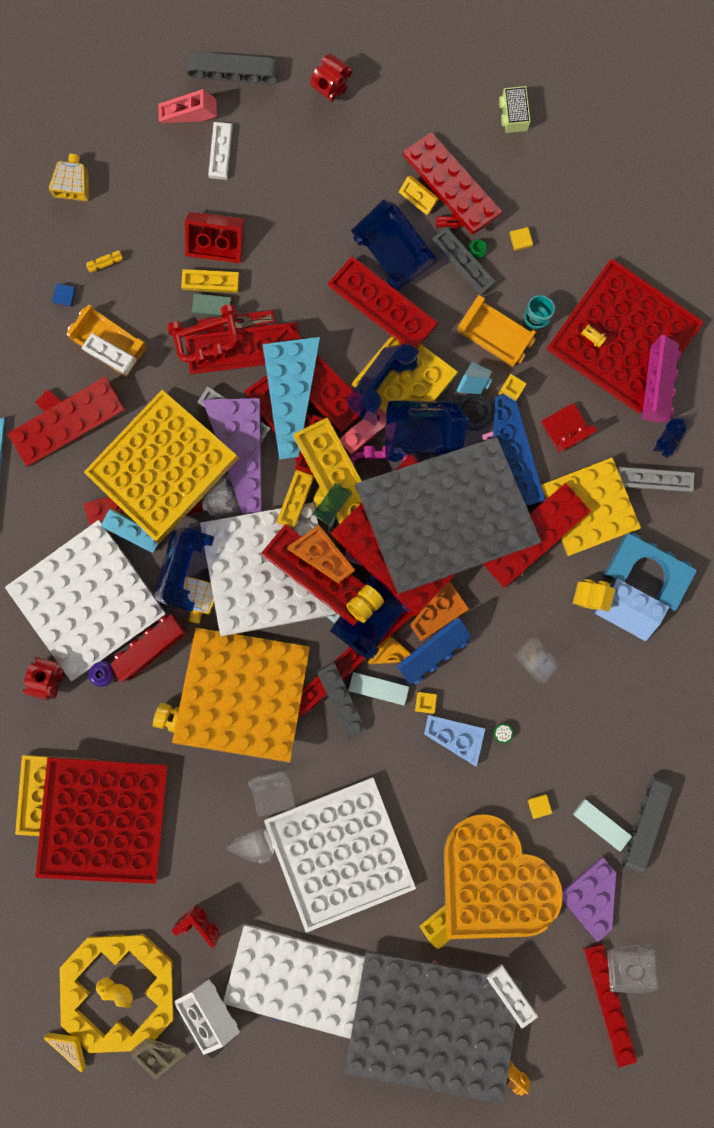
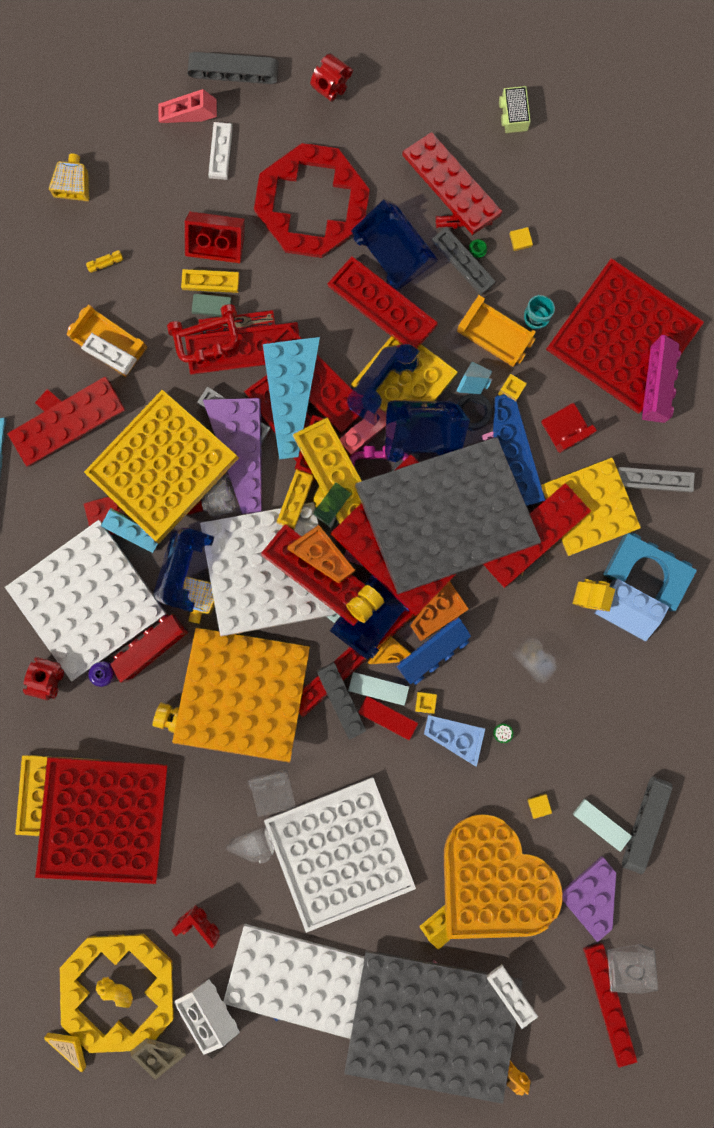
blue tile [52,284,76,307] -> none
yellow plate [399,175,439,215] -> none
yellow pin [581,324,607,347] -> none
clear blue hinge [653,419,687,458] -> none
none -> red plate [254,143,370,258]
none -> red tile [358,696,418,740]

